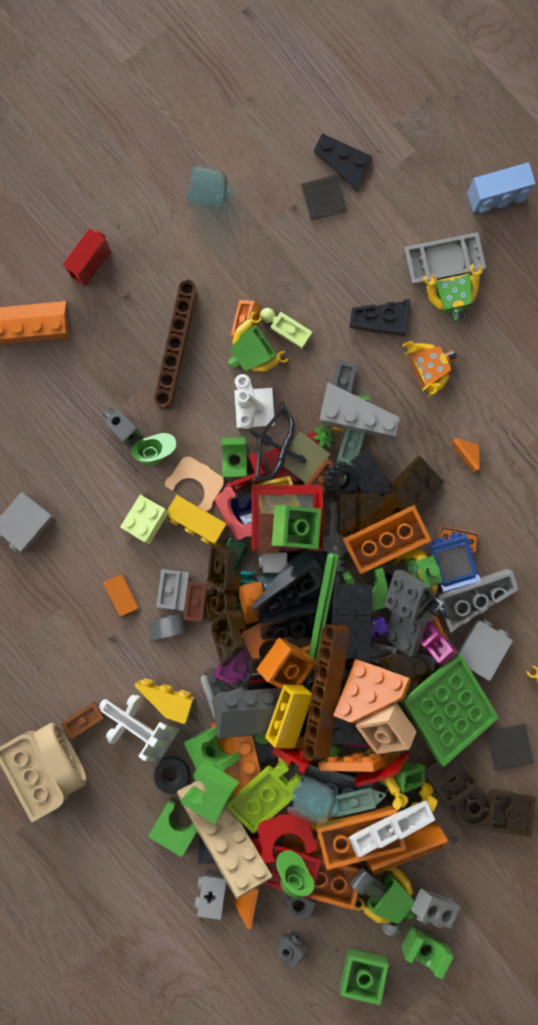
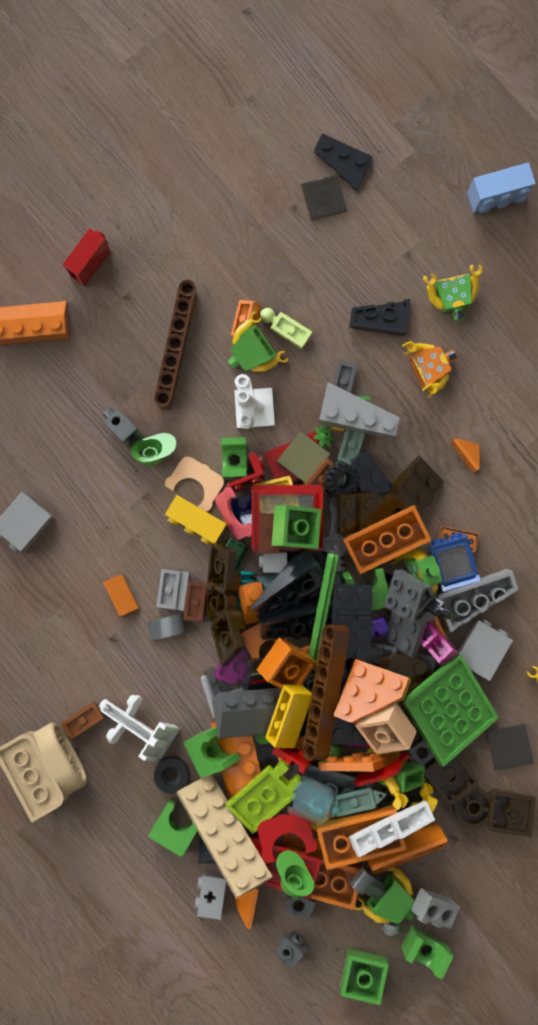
yellowish green plate [121,495,169,544] -> none
yellow slope [134,678,195,724] -> none
bright green piece [180,761,239,824] -> none
clear light blue cylinder [187,165,231,207] -> none
black piece [250,402,306,483] -> none
light grey slope [404,232,486,285] -> none
none -> dark grey brick [408,737,434,765]

